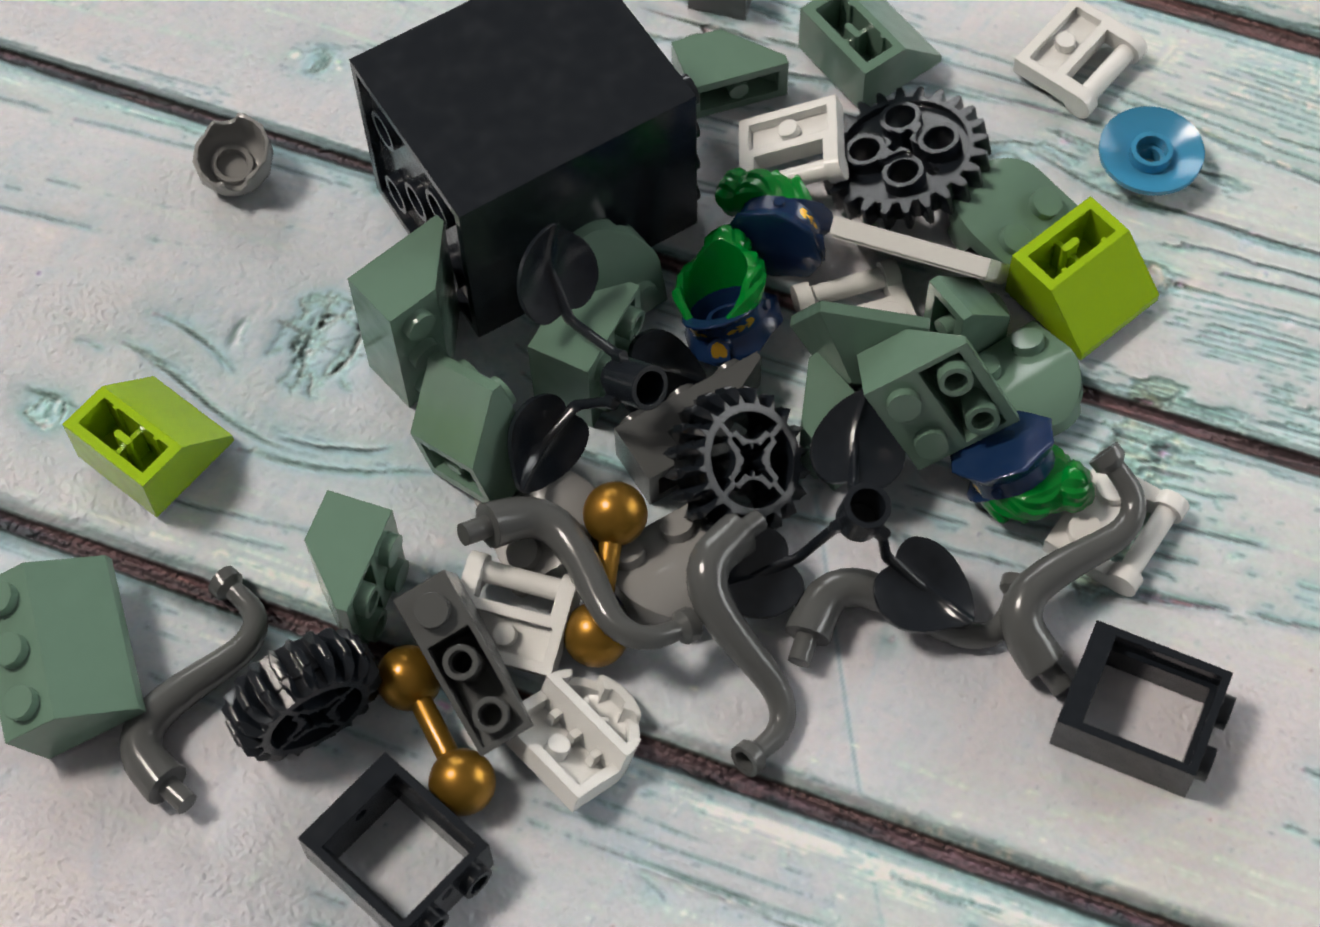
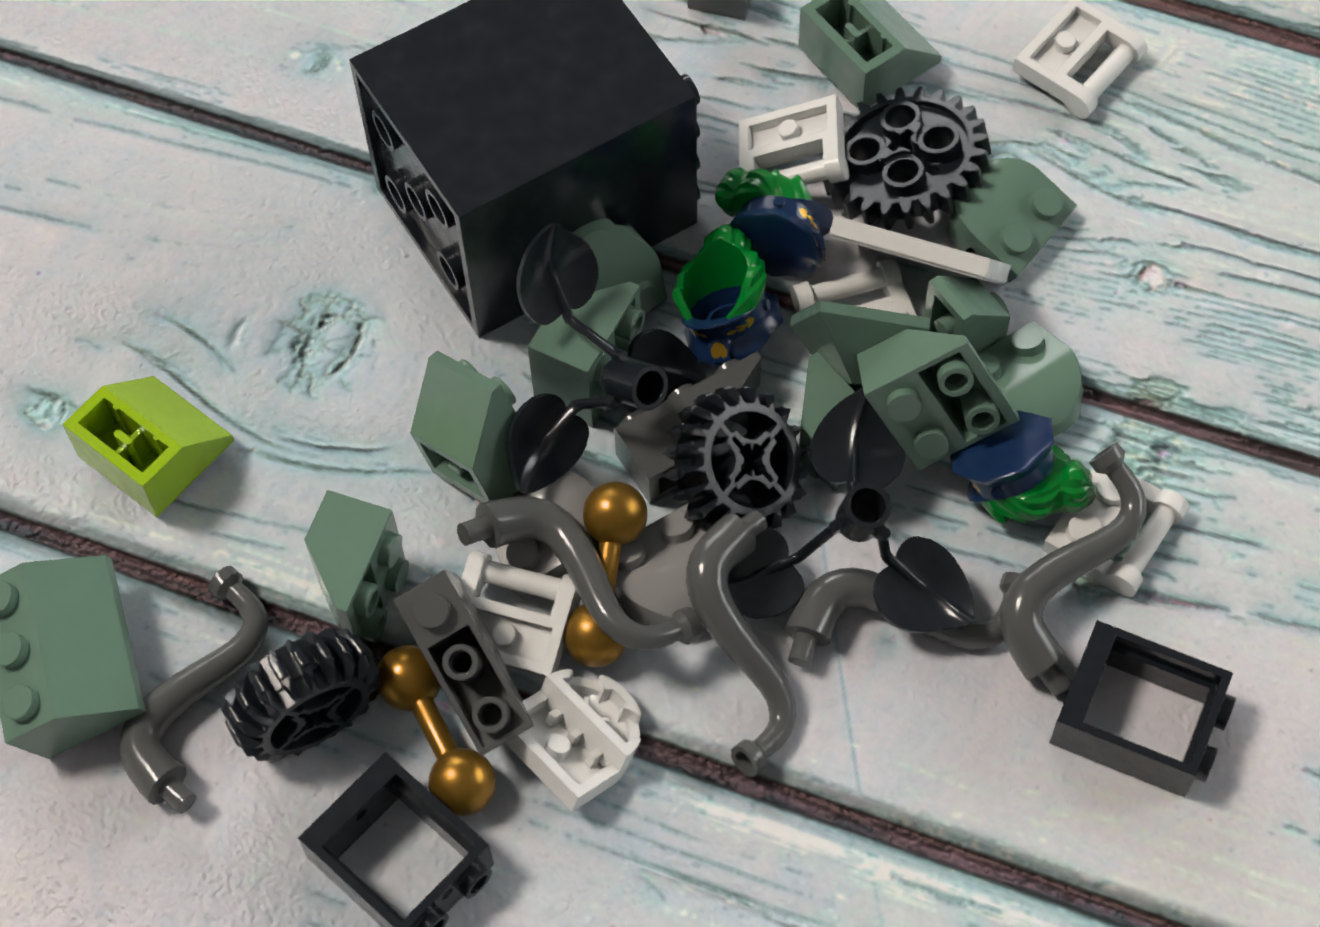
light grey hair [192,113,273,196] -> none
sand green slope [347,215,460,408] -> none
sand green slope [671,29,789,118] -> none
lime slope [1005,196,1160,360] -> none
dark azure dish [1098,106,1205,196] -> none

